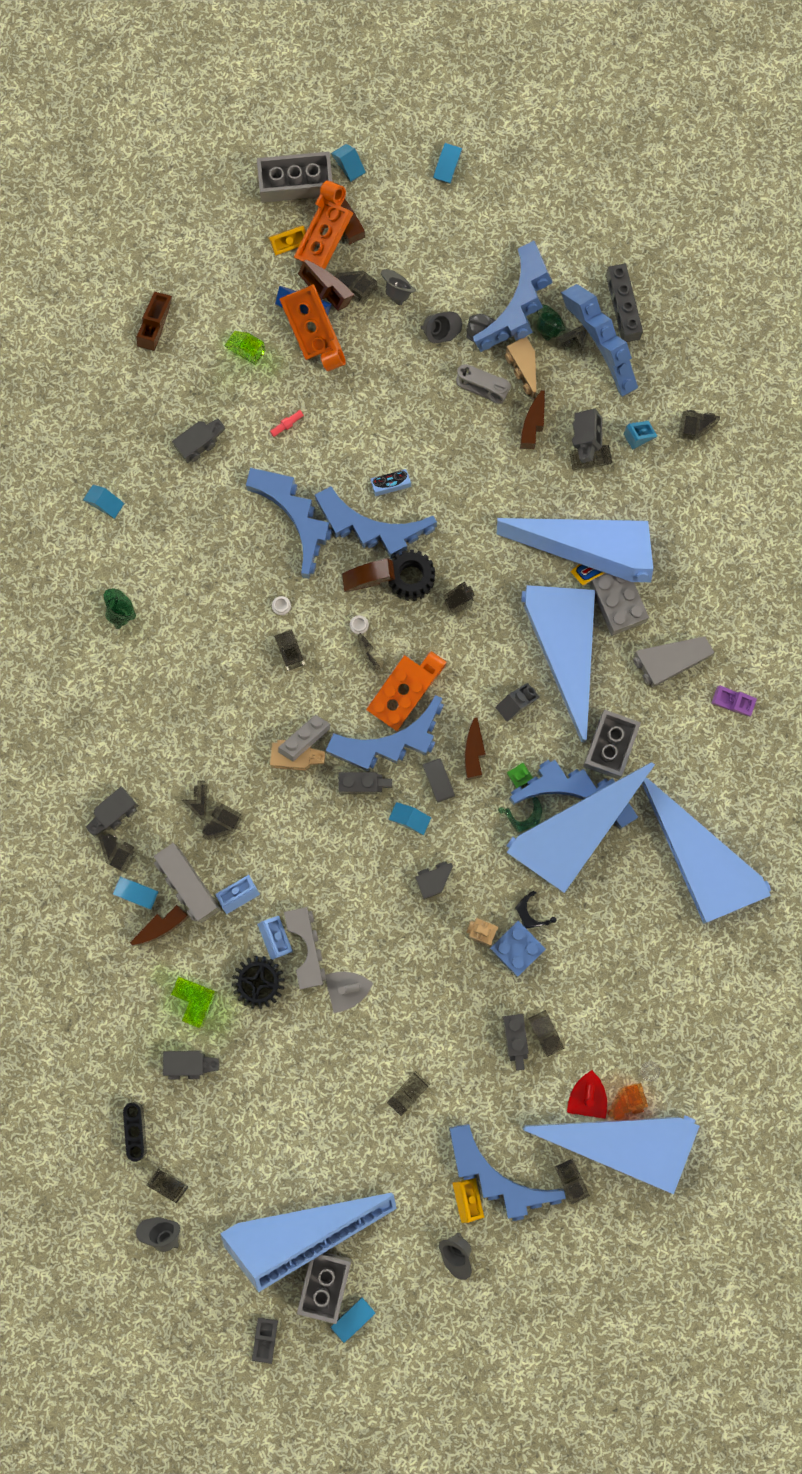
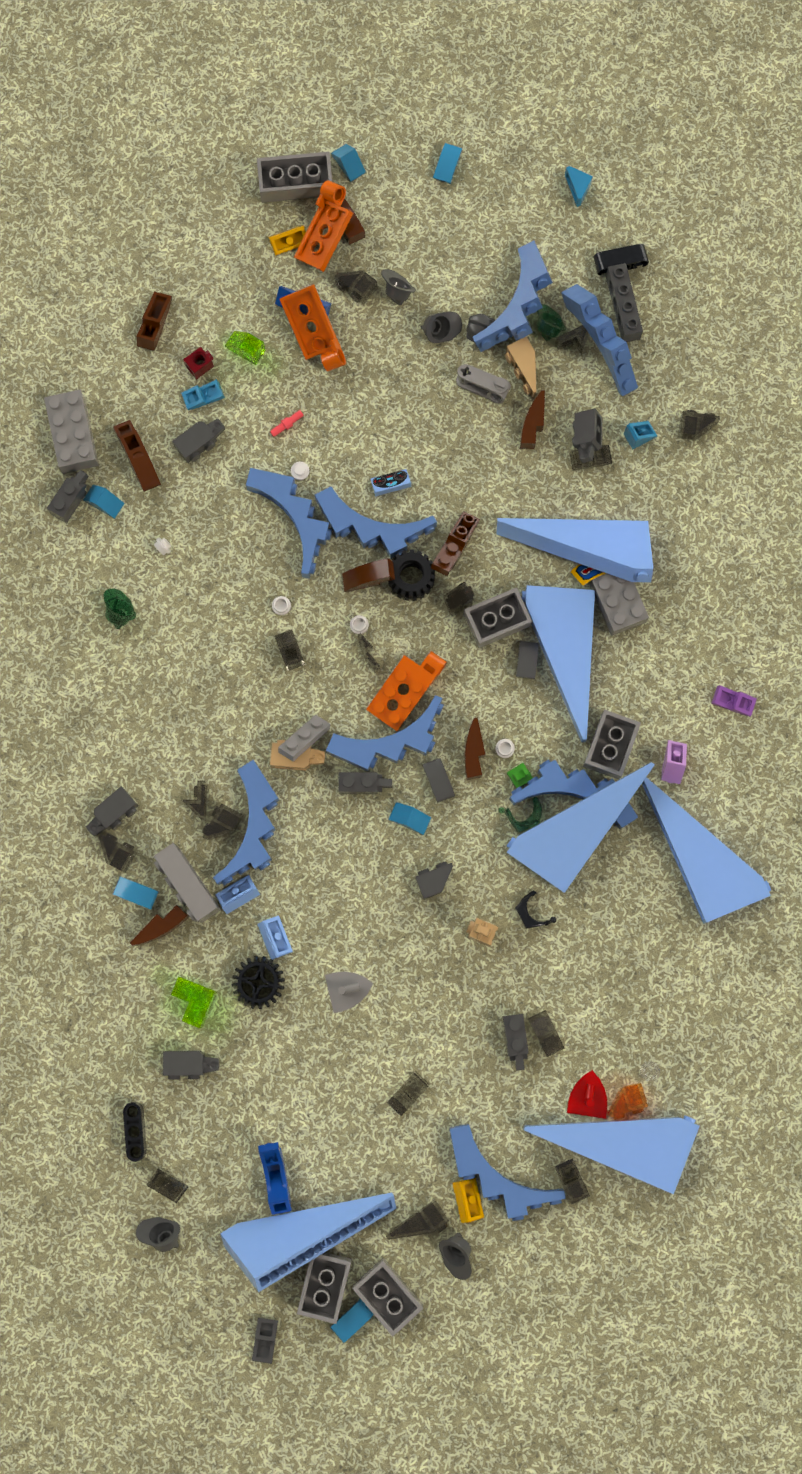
light grey arch [284,907,327,990] -> none
reddish brown slope [298,260,354,311] -> none
medium blue brick [489,921,546,977] -> none
dark grey slope [495,683,539,722] -> none
light grey slope [633,636,714,688] -> none
none -> light grey brick [44,389,99,474]
none -> dark grey hinge [47,470,89,524]
none -> reddish brown slope [113,420,161,492]
none -> white plate [154,538,171,555]
none -> dark azure slope [181,379,225,410]
none -> dark red brick [183,347,214,380]
none -> medium blue arch [213,760,279,886]
none -> blue arch [258,1142,292,1215]
none -> white plate [291,462,309,480]
none -> light grey brick [352,1257,423,1337]
none -> clear smoke slope [386,1199,449,1240]
none -> reddish brown slope [431,511,480,577]
none -> light grey brick [464,587,532,648]
none -> white plate [495,739,515,758]
none -> dark grey slope [516,641,539,680]
none -> dark azure slope [565,166,593,207]
none -> black beam [593,244,649,276]
none -> lavender slope [661,740,687,784]

